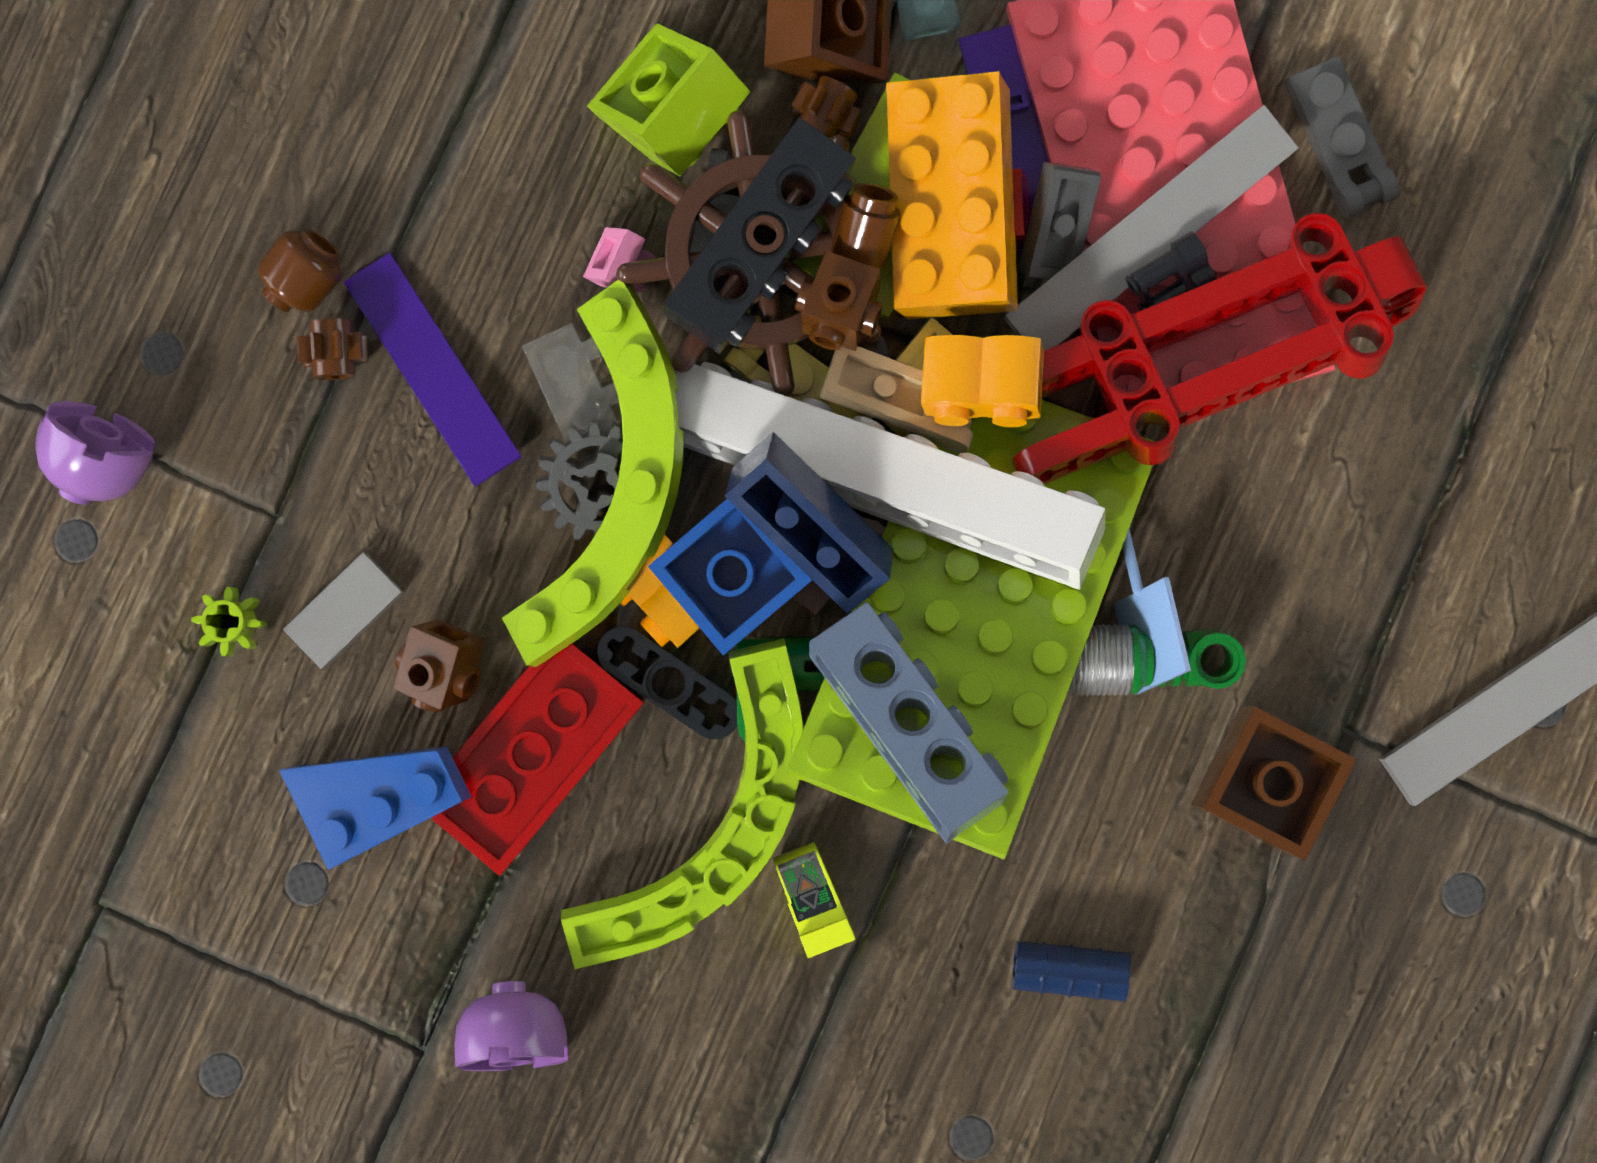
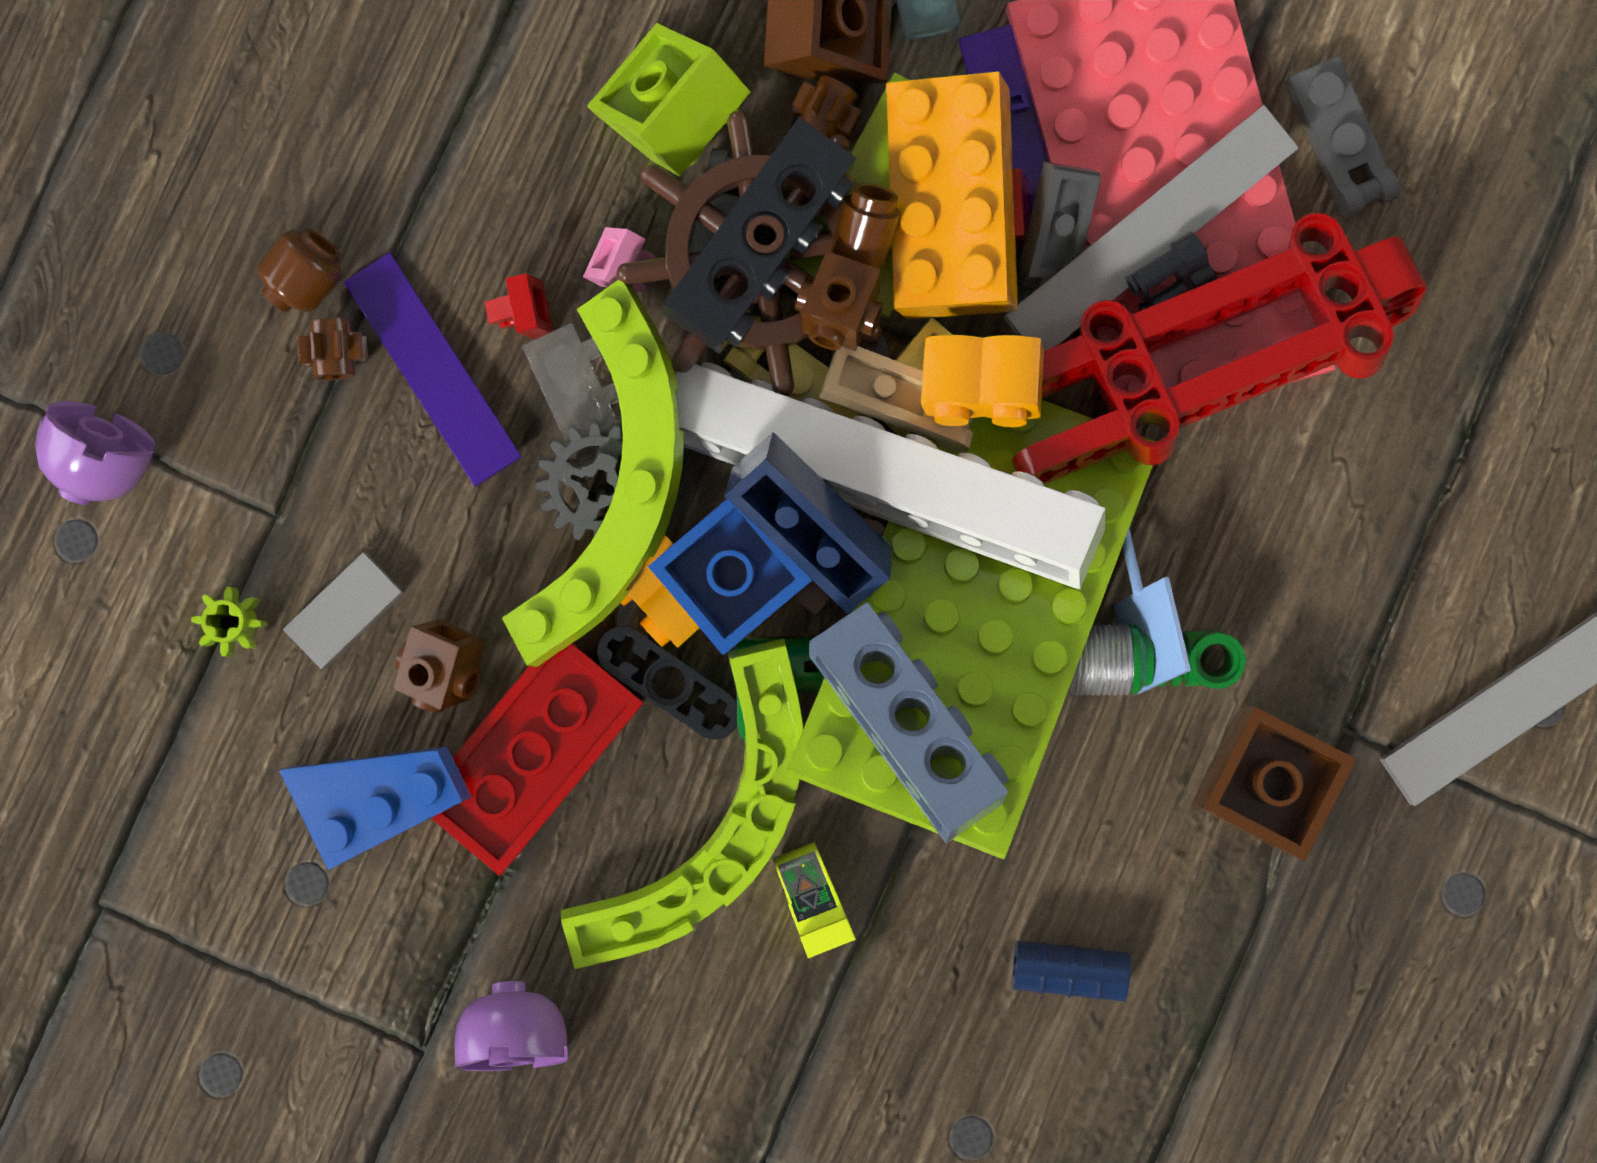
none -> red tile [484,273,554,339]

